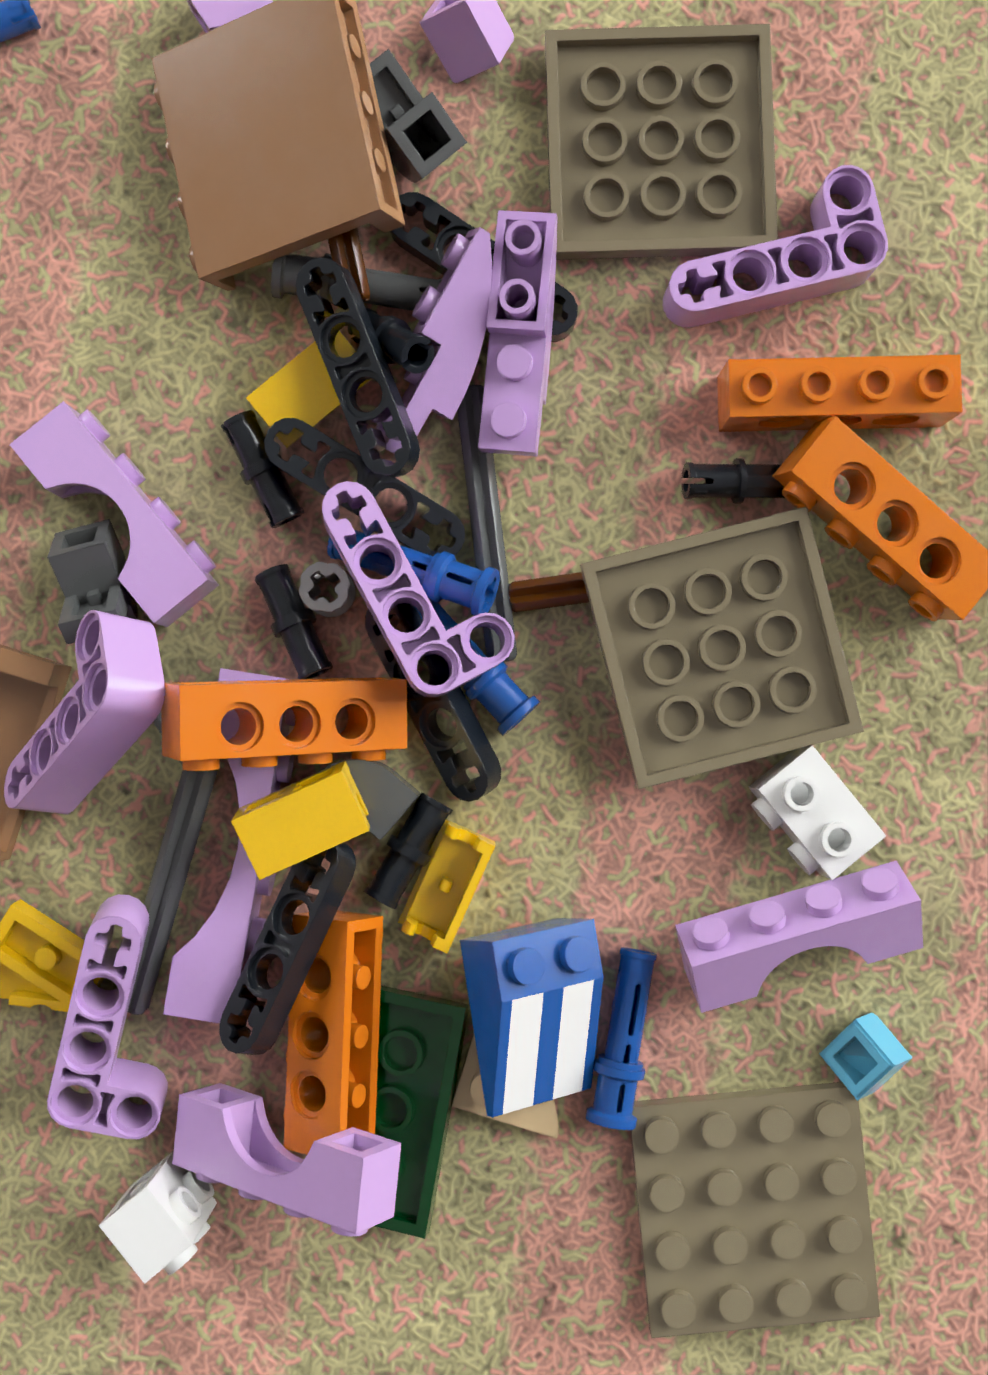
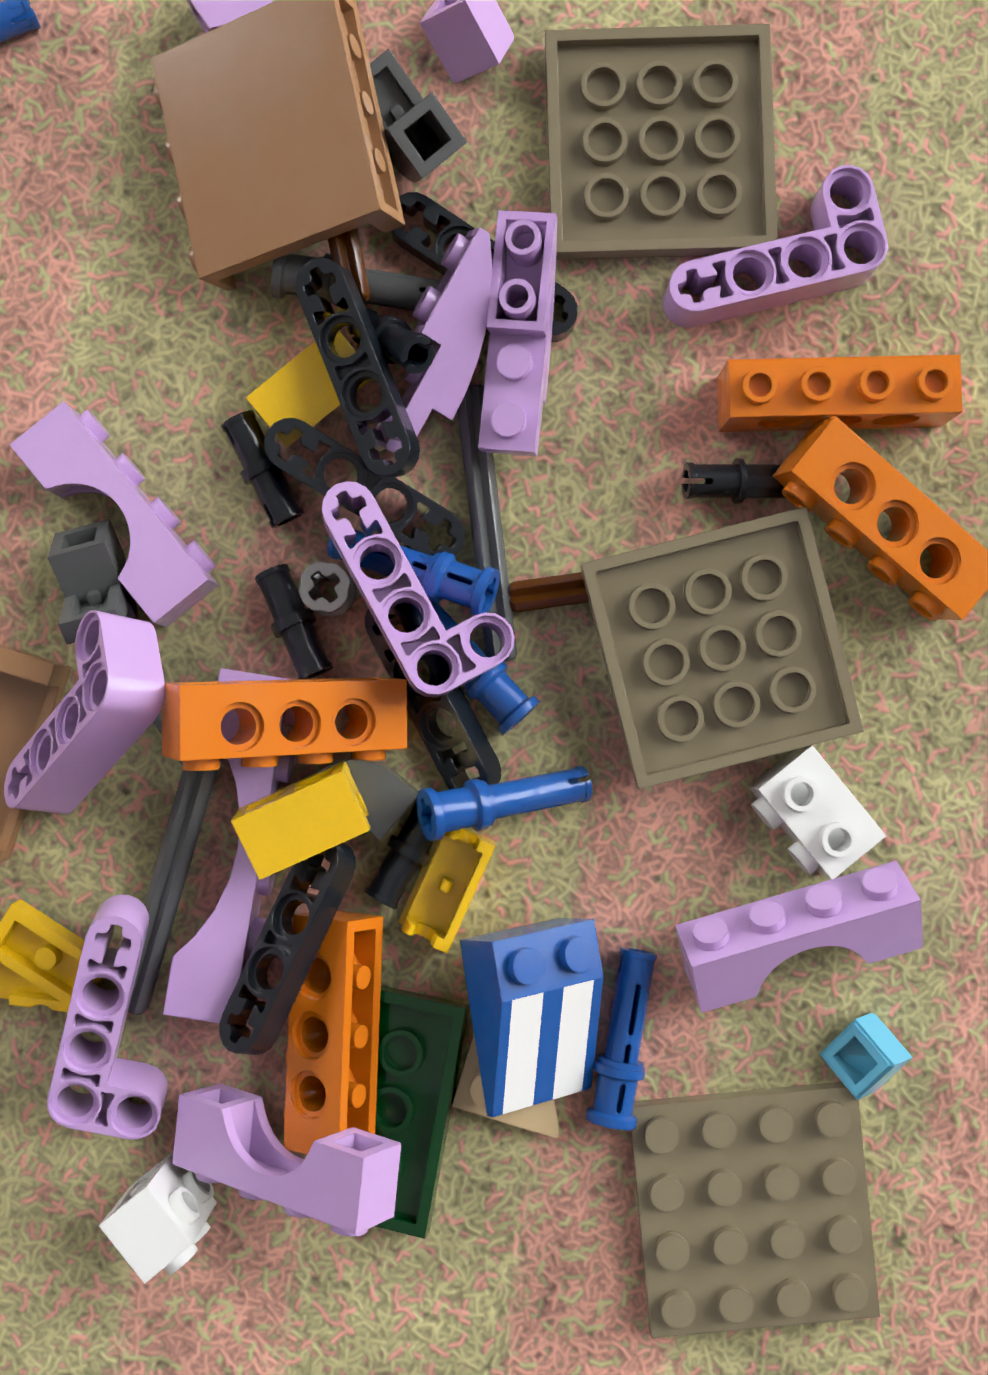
none -> blue pin [417,766,592,842]

